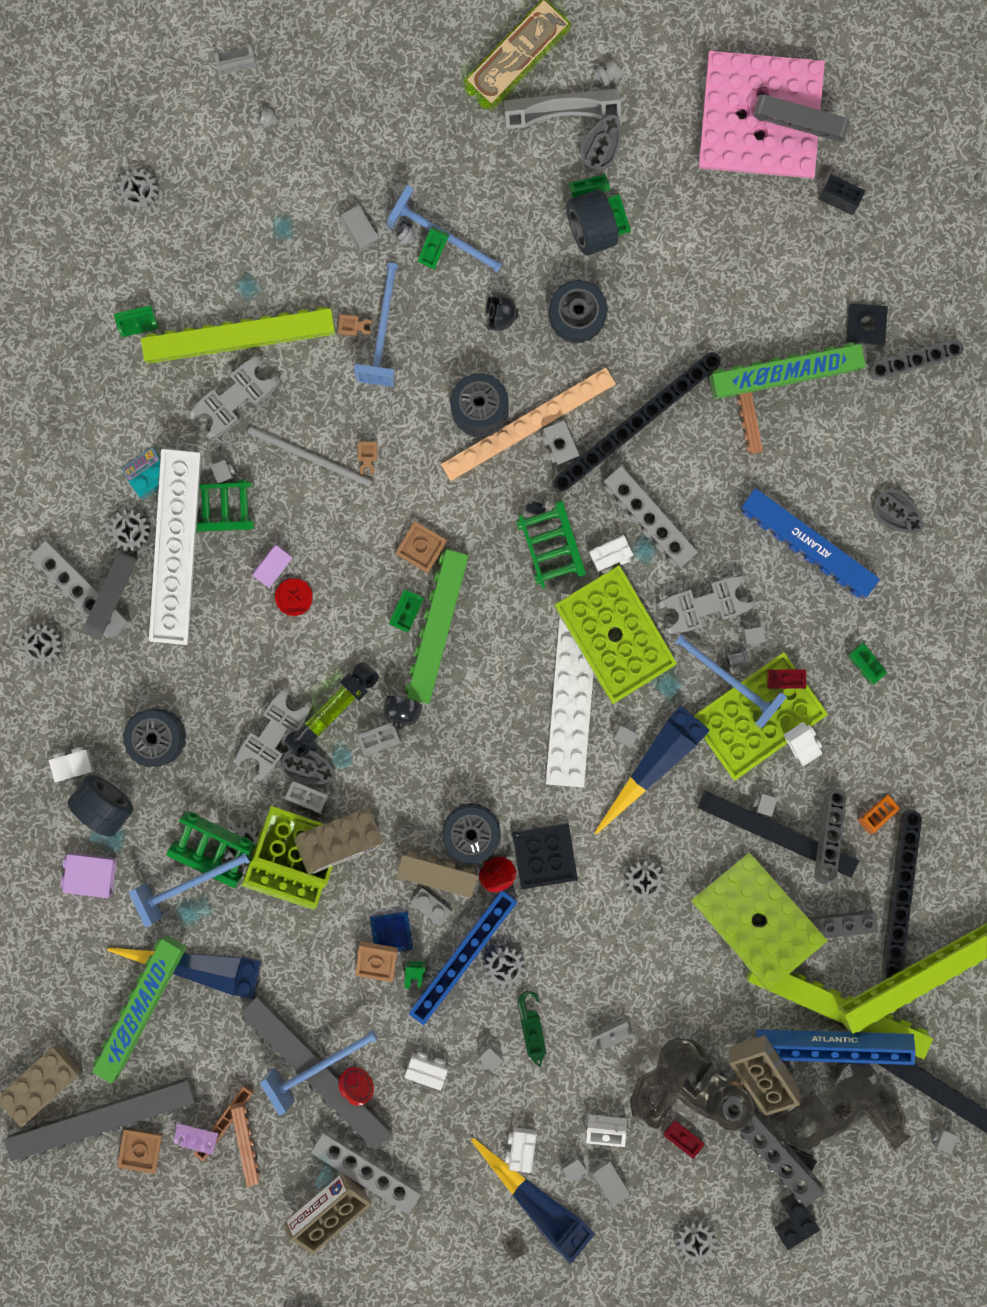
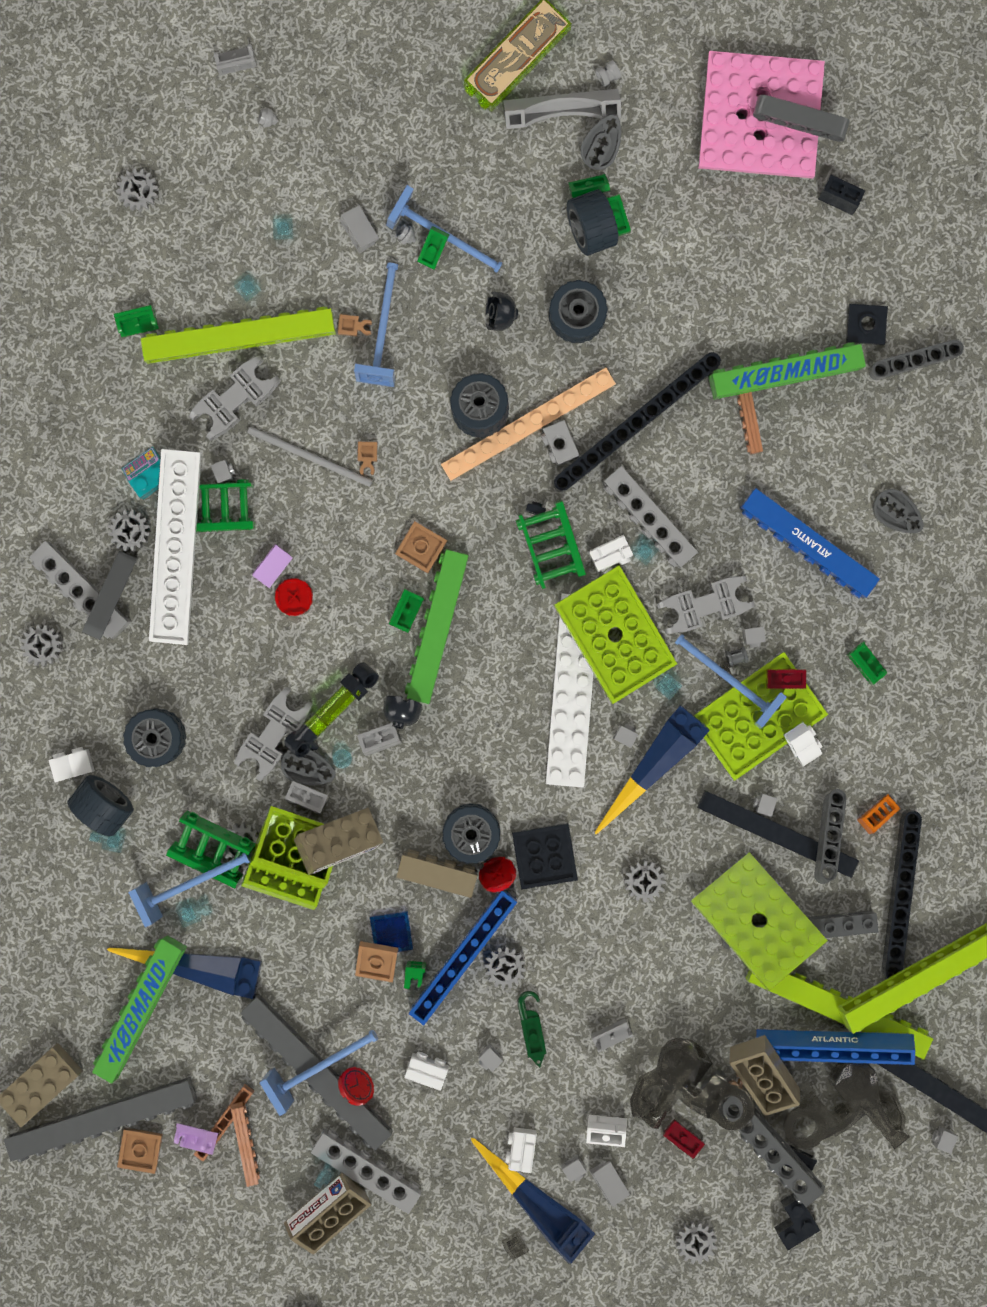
lavender brick [61,852,117,898] -> none
light grey plate [410,887,452,926] -> none

